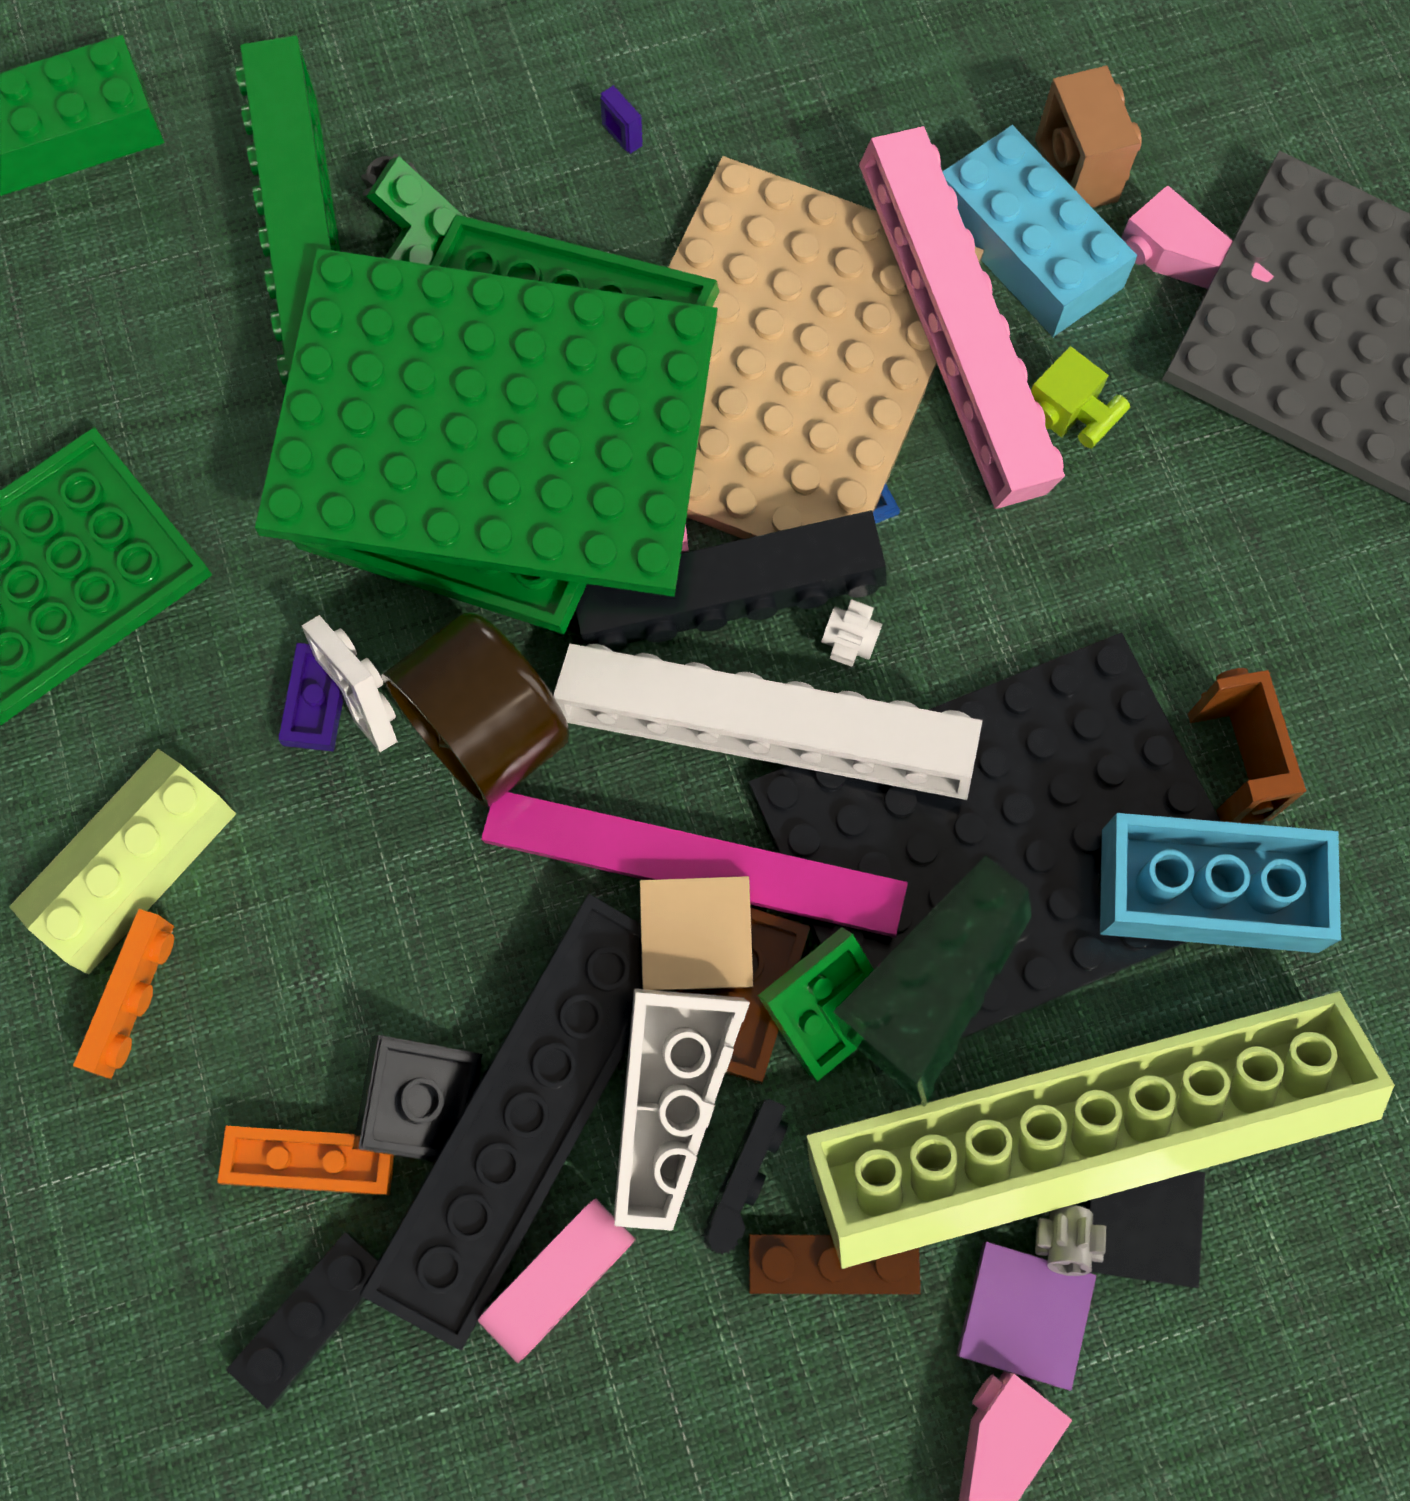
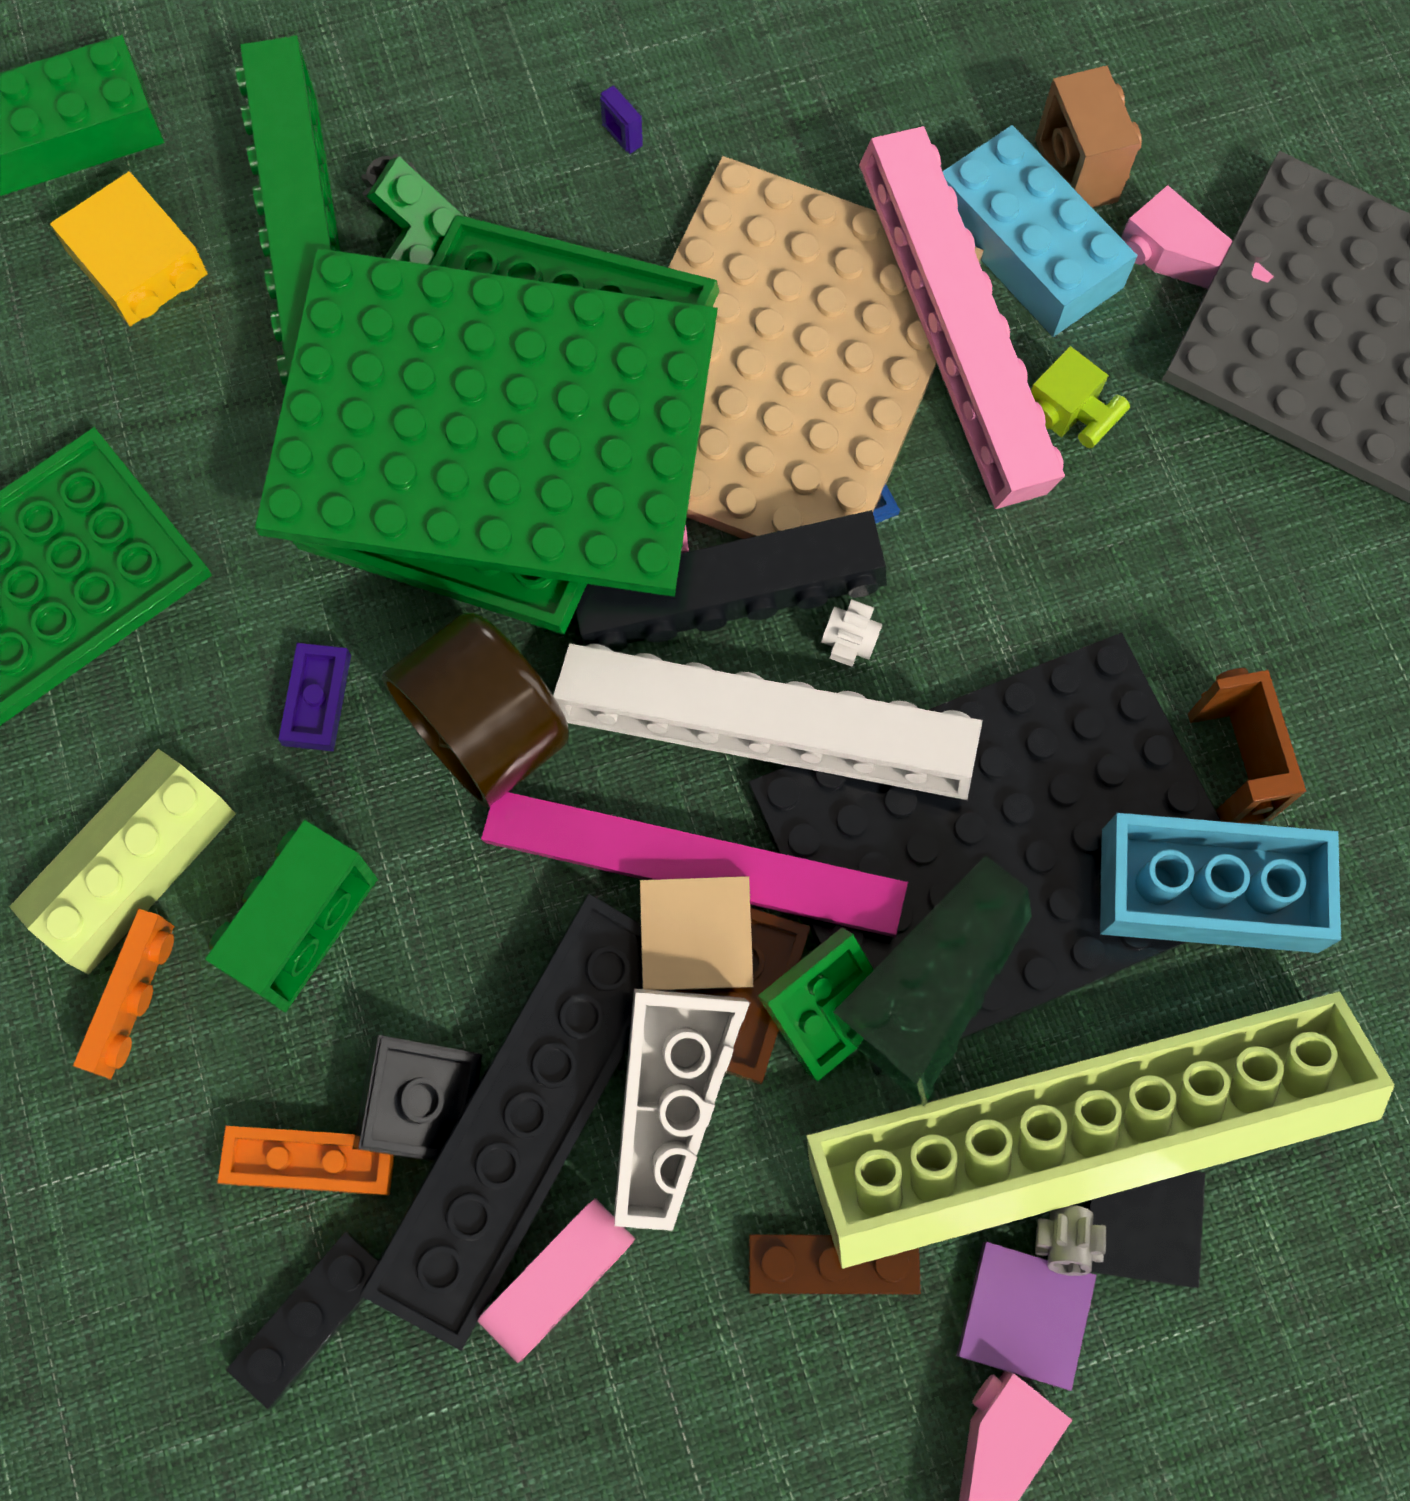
white plate [301,615,398,752] -> none
black hinge [701,1098,789,1255] -> none
none -> yellow brick [50,171,208,327]
none -> green brick [205,820,378,1013]

